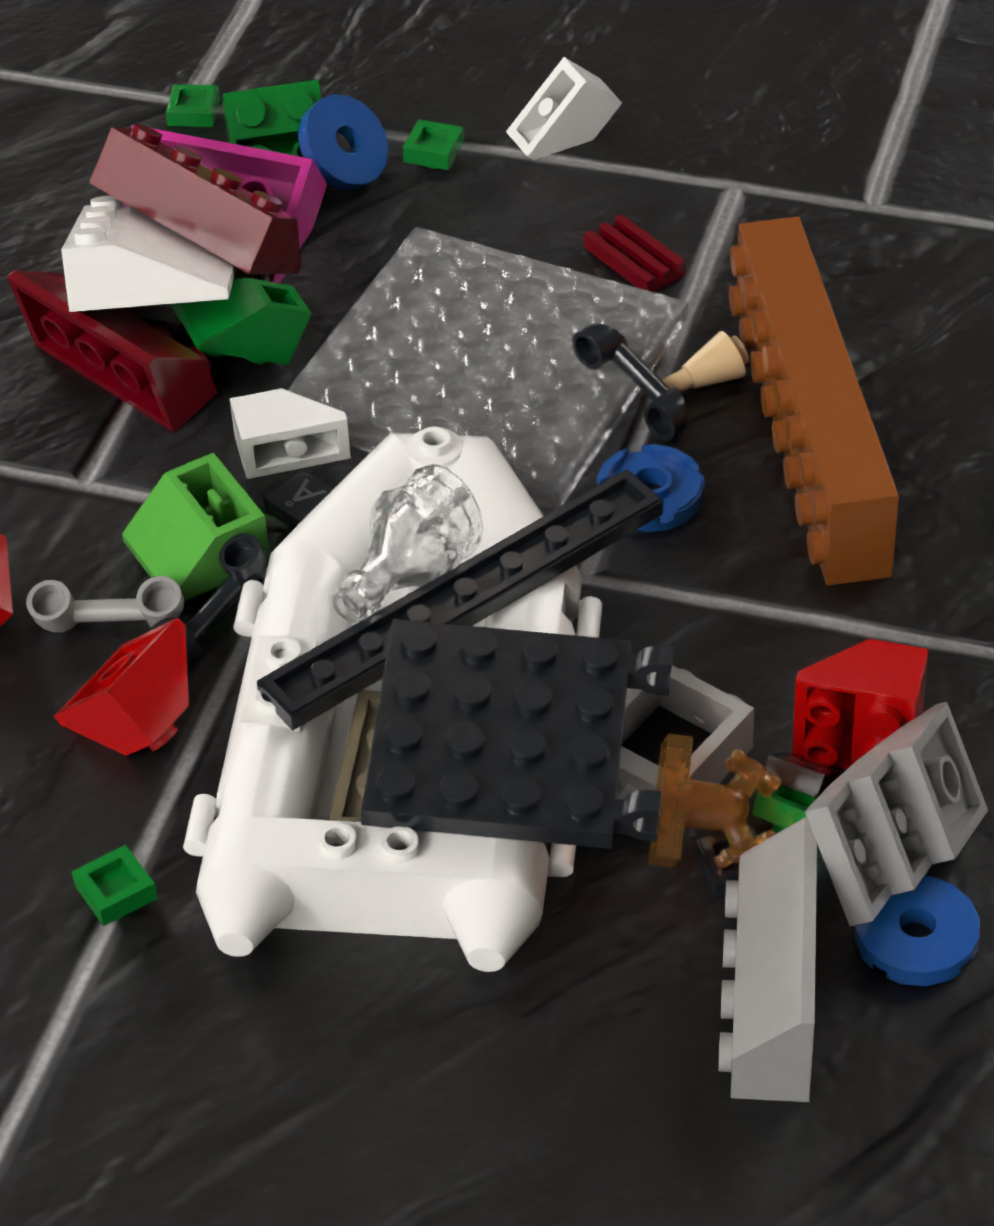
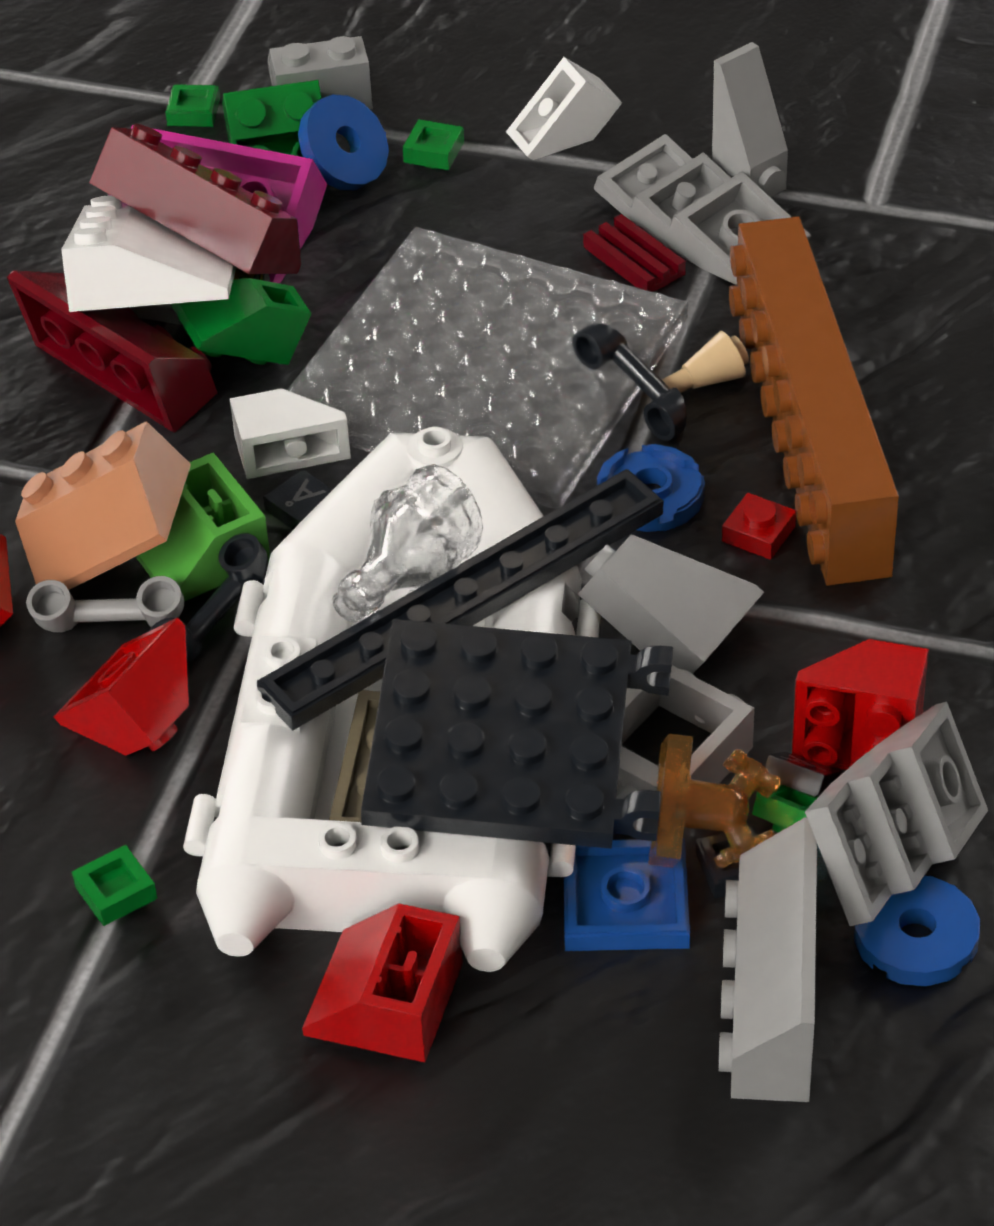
none -> nougat slope [15,421,191,590]
none -> light grey slope [267,36,373,109]
none -> red slope [302,903,463,1063]
none -> blue tile [564,839,690,951]
none -> light grey slope [578,534,764,674]
none -> light grey slope [594,134,811,285]
none -> light grey slope [712,42,788,197]
none -> red plate [722,492,797,560]

